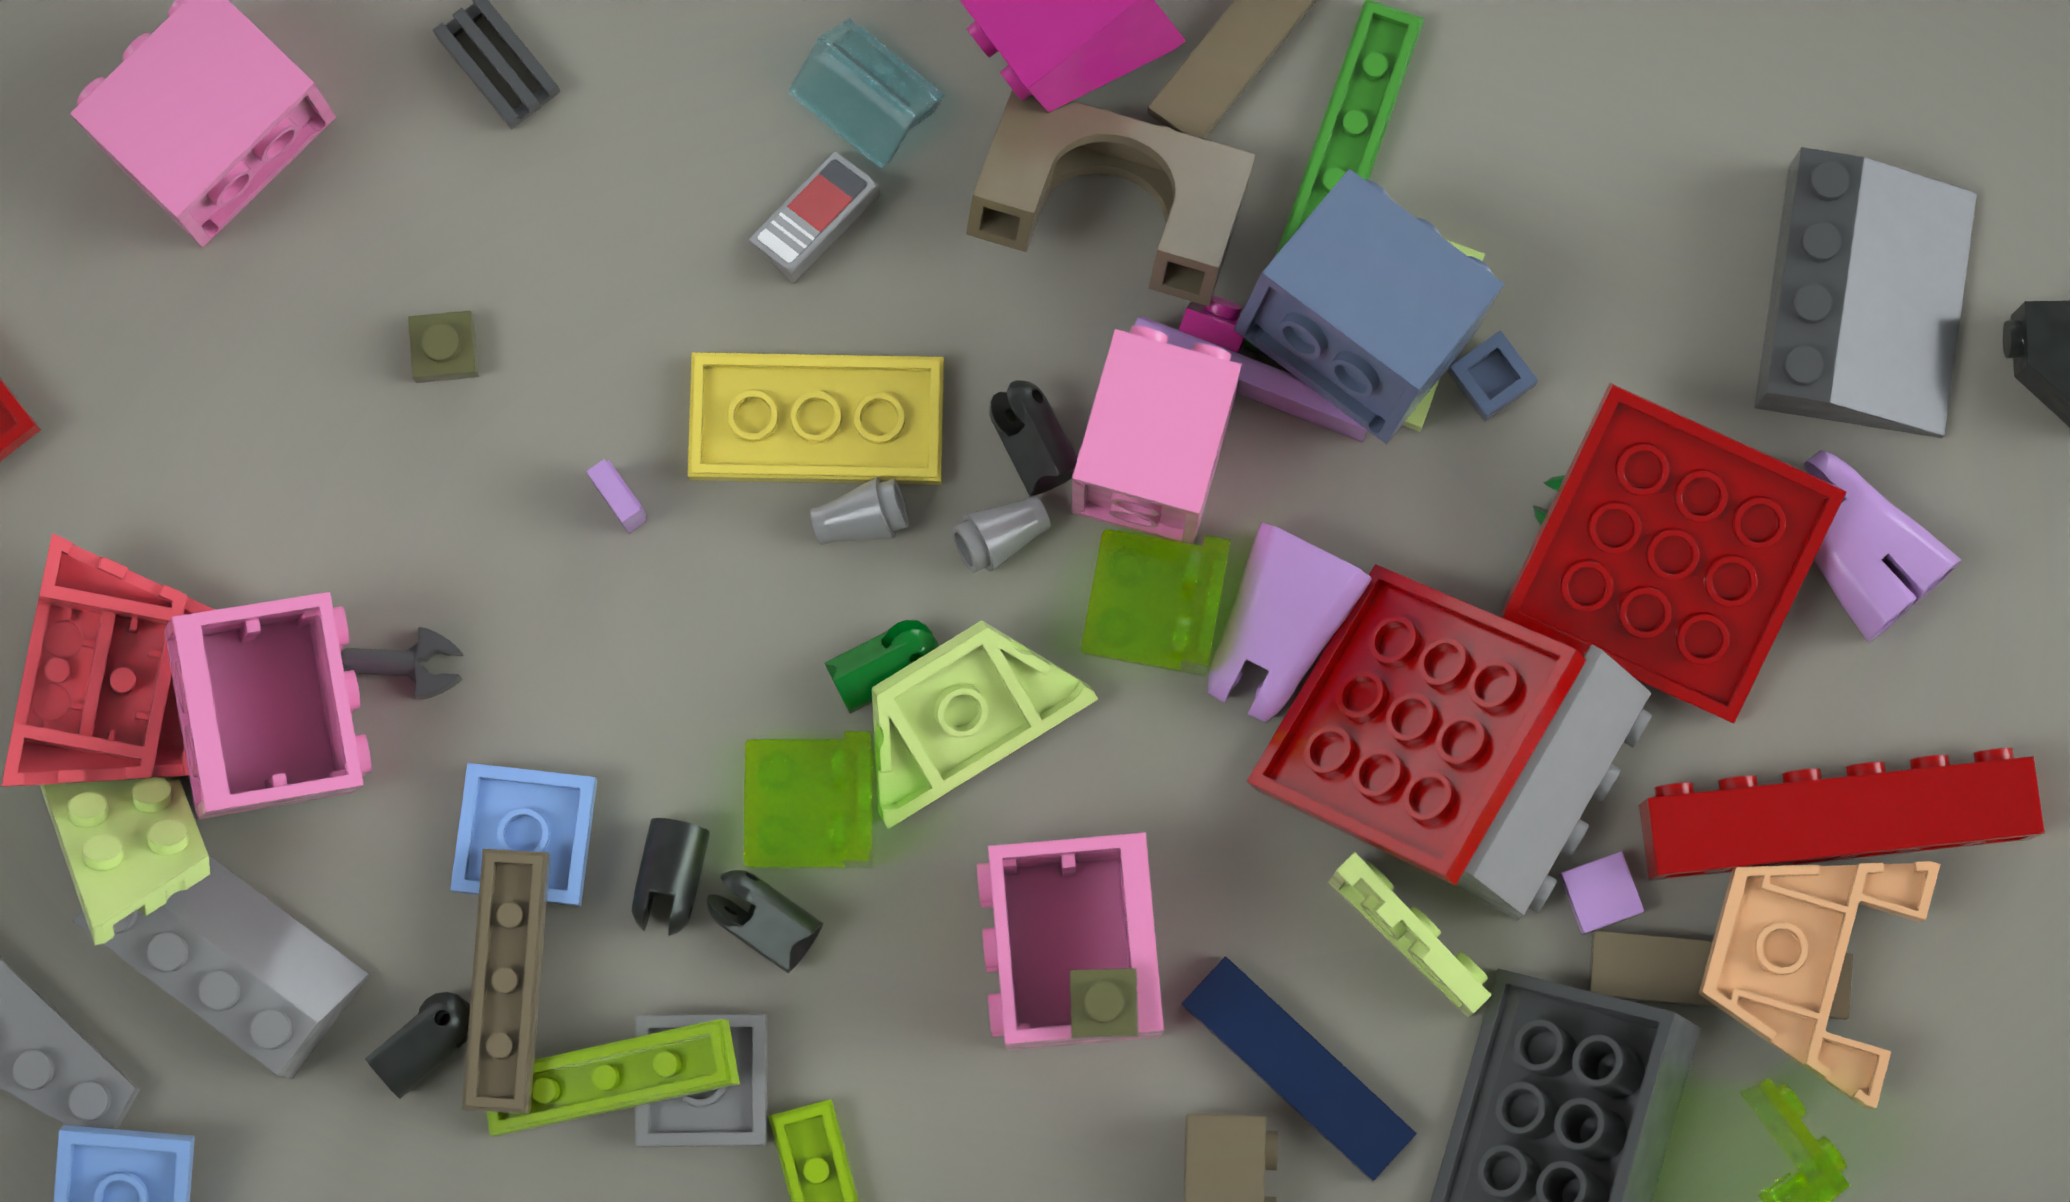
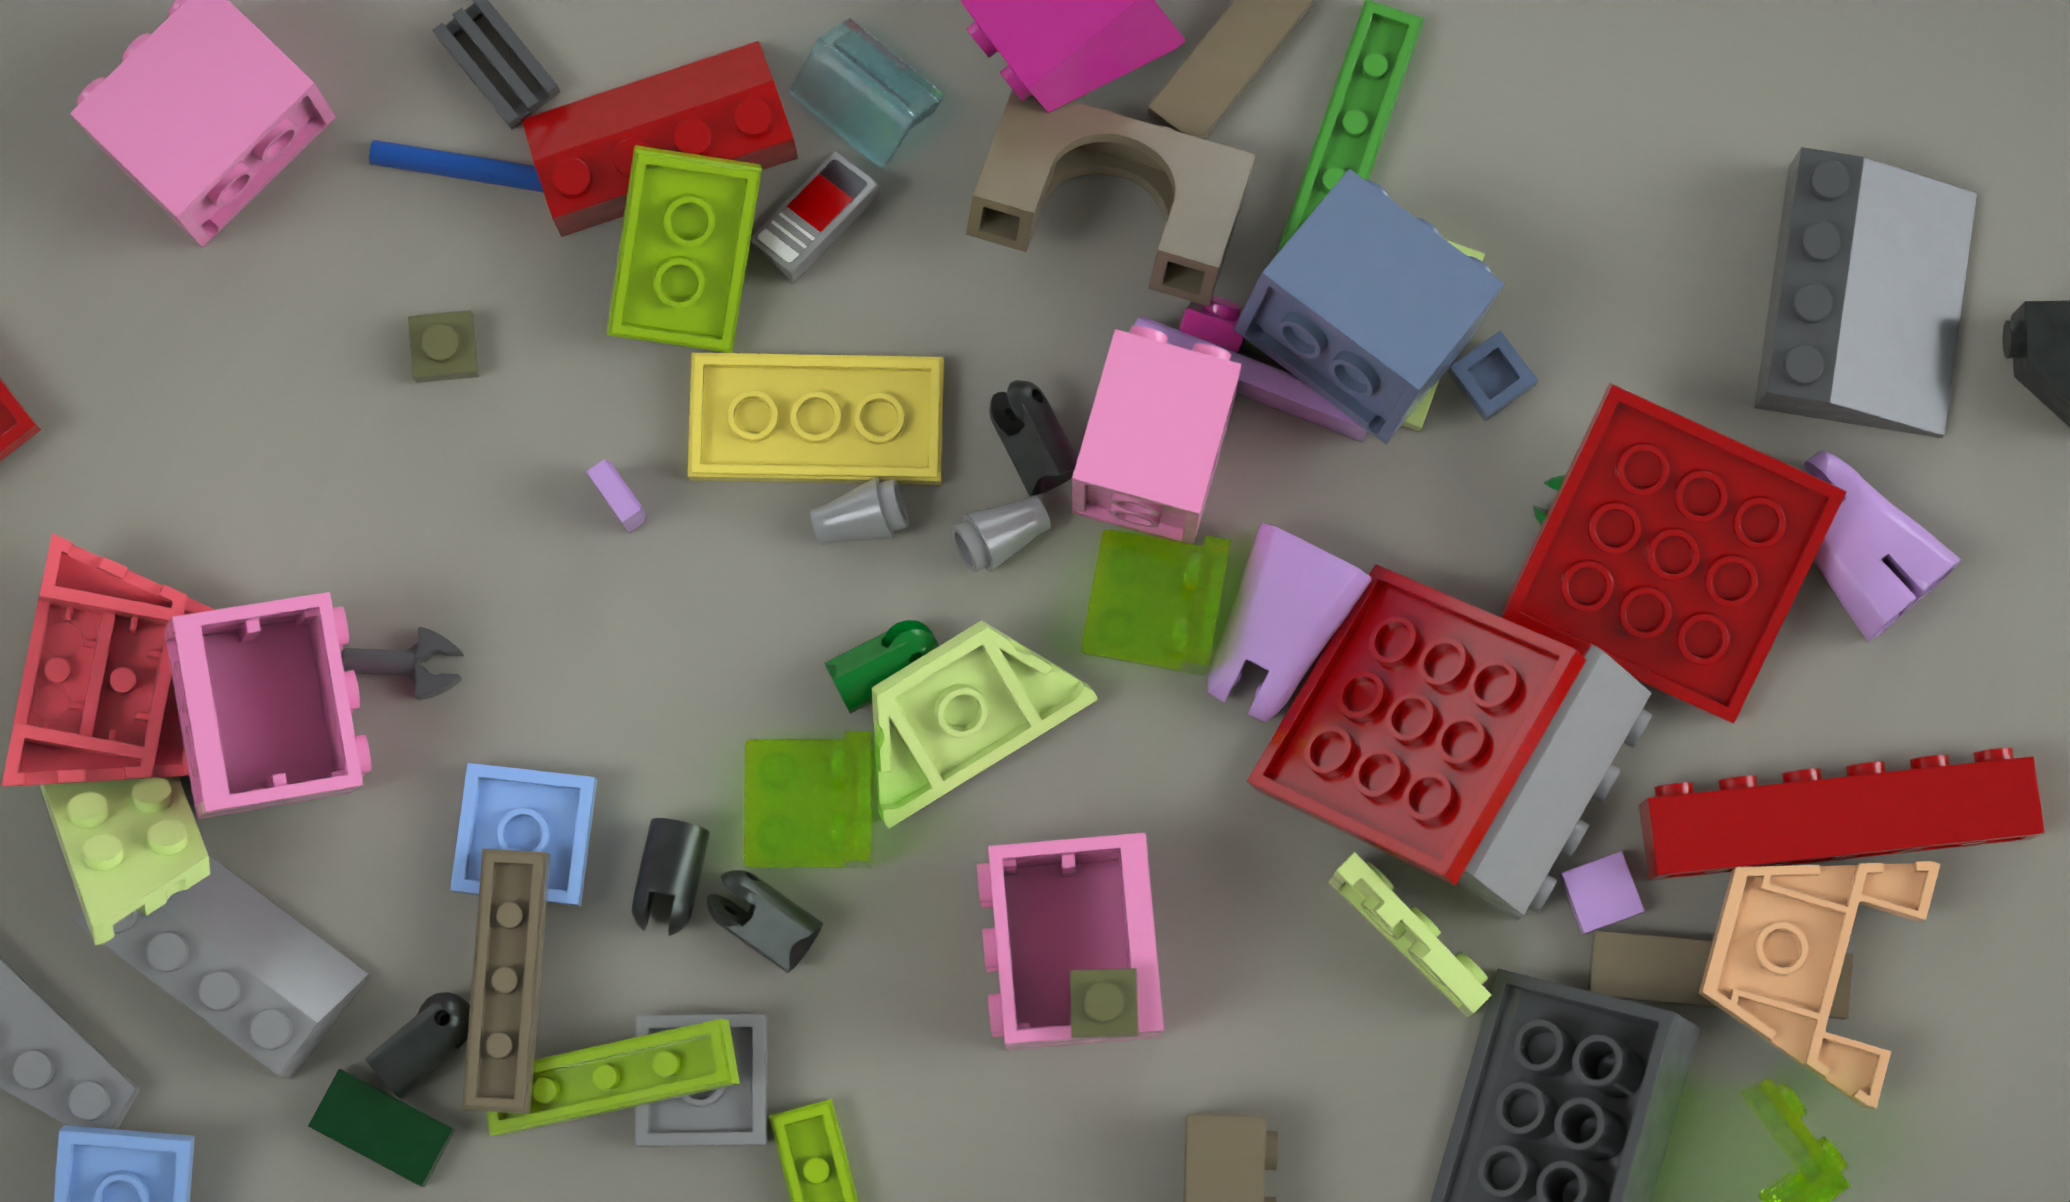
dark blue tile [1181,956,1417,1182] -> none
none -> dark green tile [308,1068,456,1187]
none -> blue bar [369,140,543,192]
none -> red slope [522,41,798,237]
none -> lime tile [606,145,762,353]

